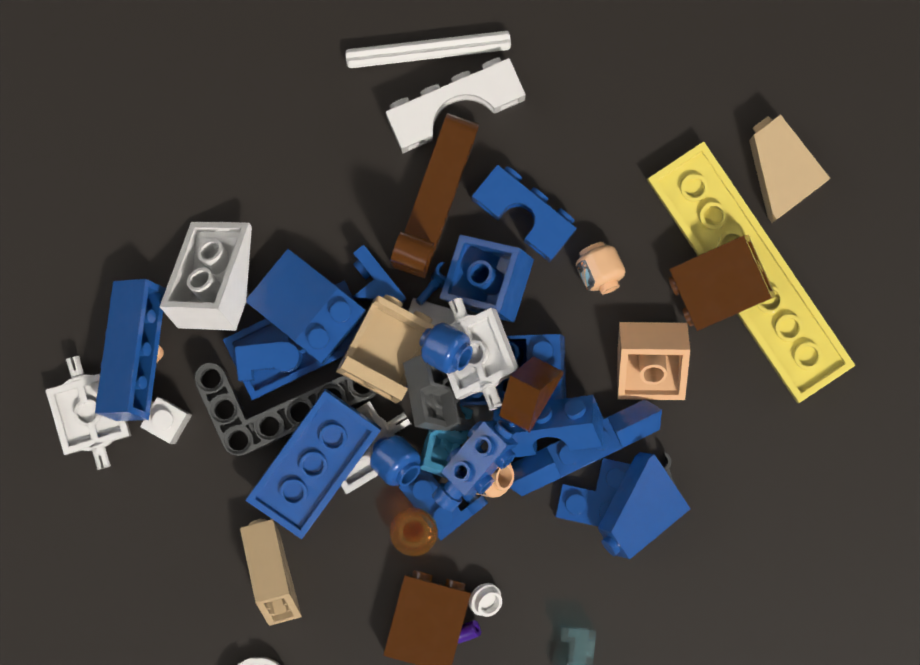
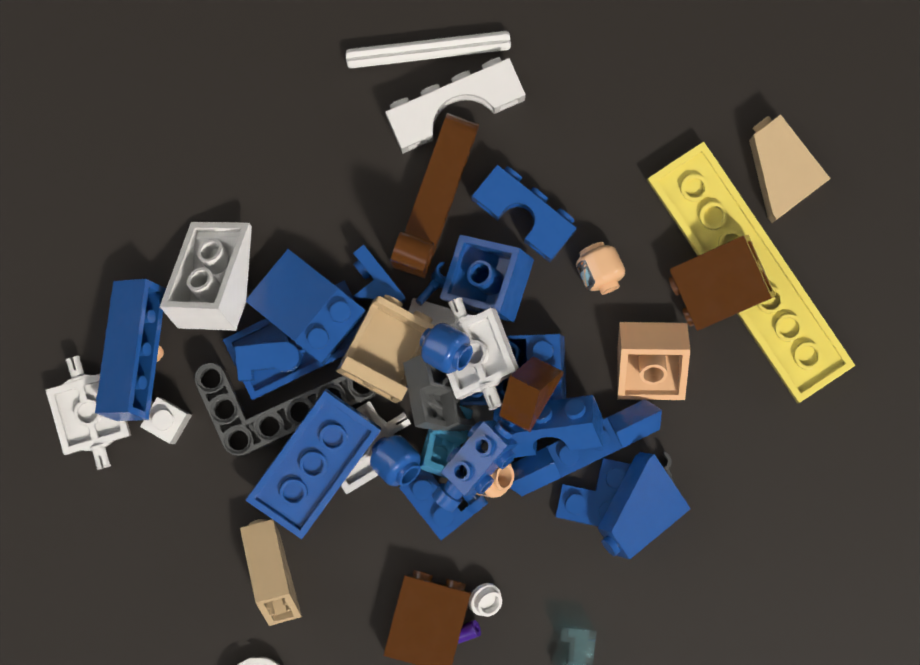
clear orange brick [390,508,438,556] -> none

